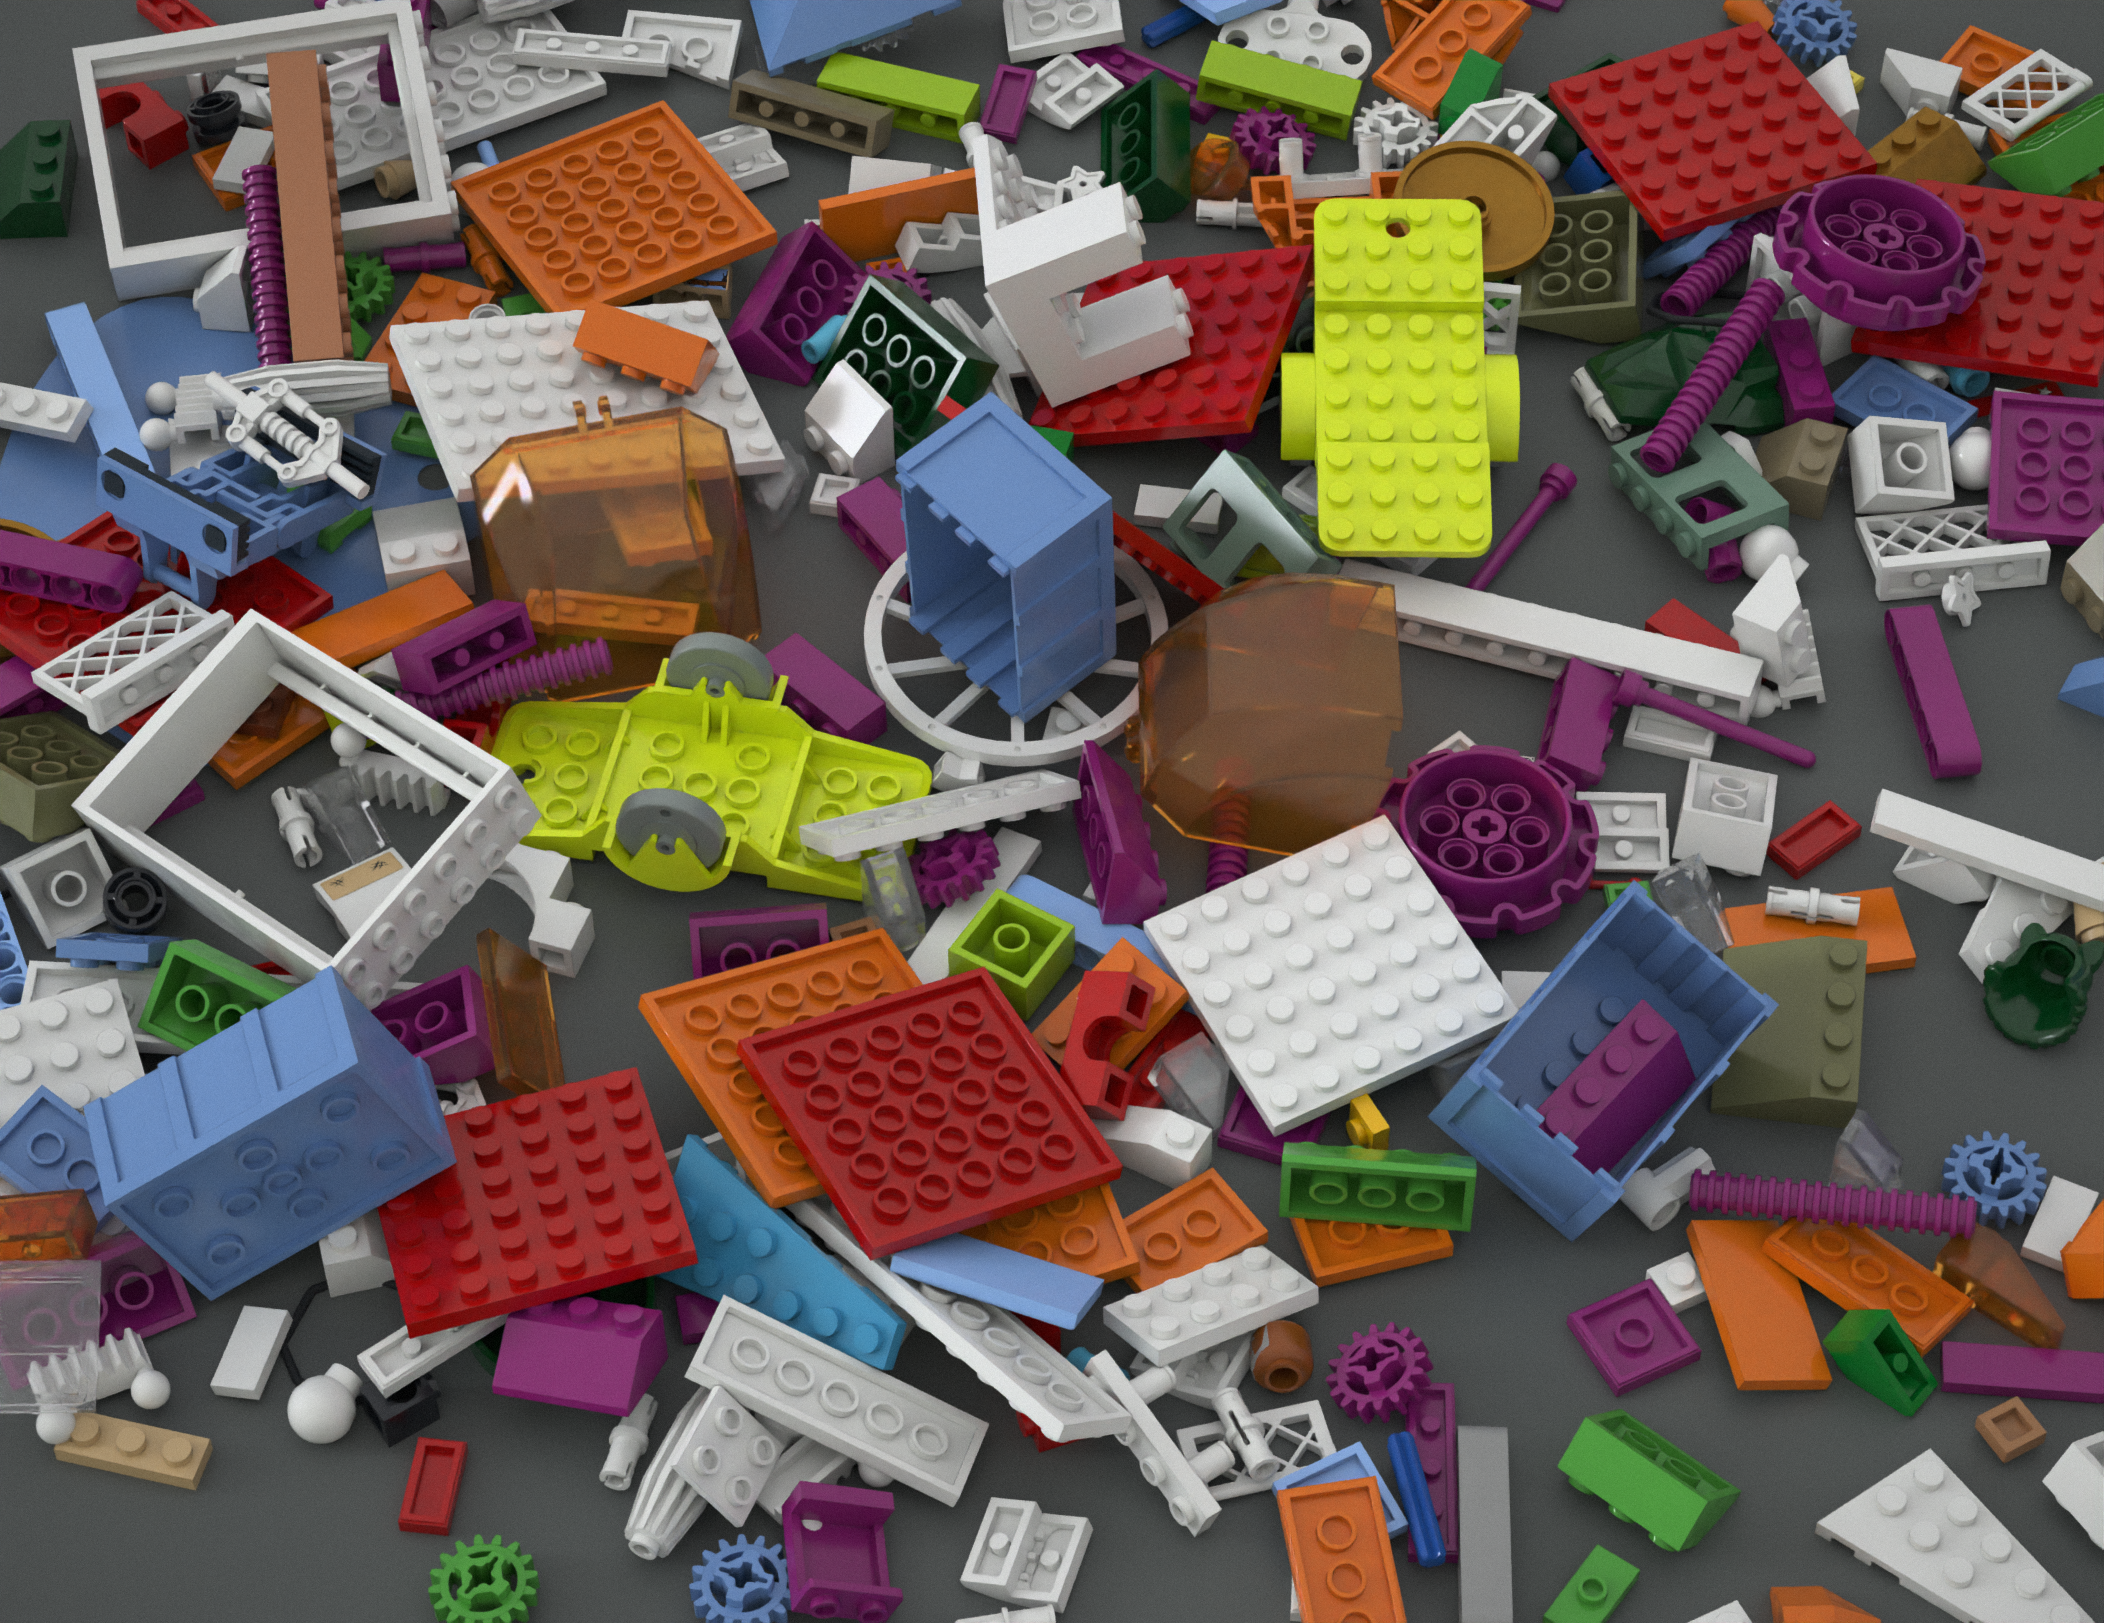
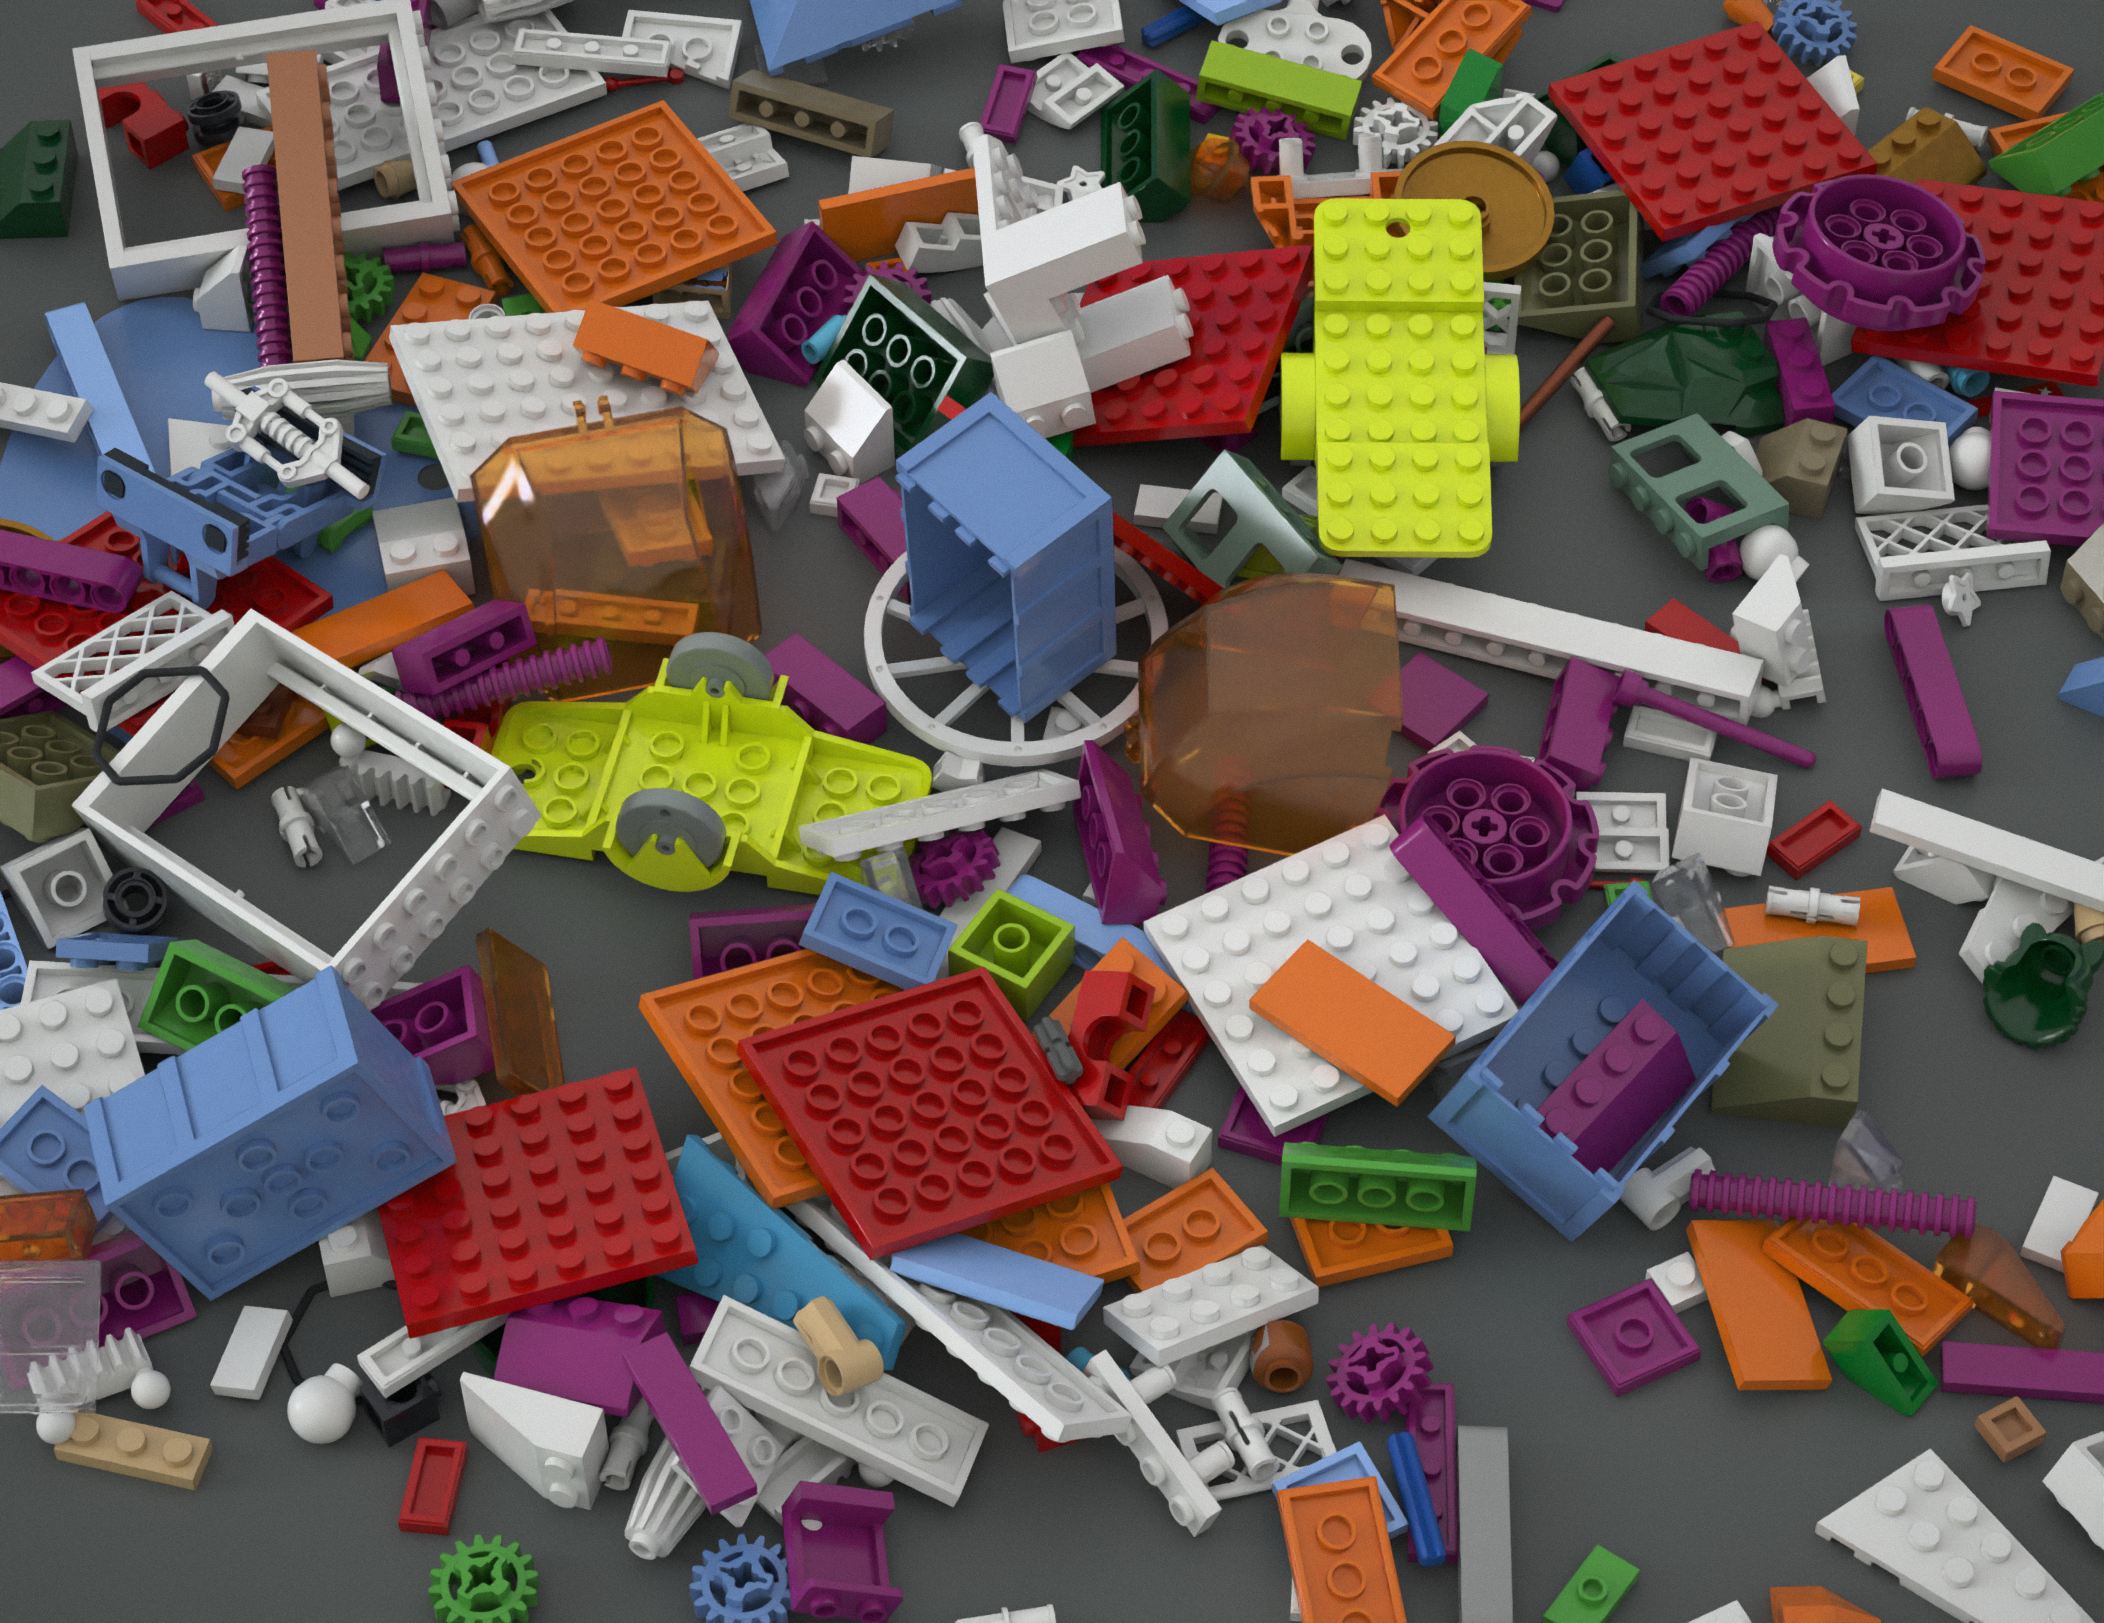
white gear [139,373,223,452] -> none
white slope [312,847,411,941] -> none
white arch [488,843,595,978] -> none
lime brick [817,52,981,144] -> none
white slope [960,1497,1093,1613] -> none
clear slope [1147,1032,1230,1141] -> none
white axle [1196,198,1263,230] -> none
yellow plate [1346,1093,1390,1150] -> none
magenta piece [1465,463,1577,592] -> none
bright green slope [1557,1409,1741,1552] -> none
magenta piece [1640,278,1786,473] -> none
white slope [1880,48,1963,116] -> none
medium blue gear [1941,1131,2047,1229] -> none
white window [1961,49,2093,142] -> none
none -> black piece [91,666,230,786]
none -> white slope [460,1372,610,1510]
none -> red hinge [604,68,684,92]
none -> magenta tile [622,1332,758,1515]
none -> tan piece [793,1296,884,1396]
none -> medium blue plate [798,872,958,990]
none -> white slope [990,329,1096,438]
none -> dark grey piece [1034,1016,1083,1085]
none -> orange tile [1249,939,1456,1107]
none -> magenta tile [1365,652,1489,751]
none -> magenta beam [1389,814,1559,1005]
none -> copper bar [1519,316,1616,433]

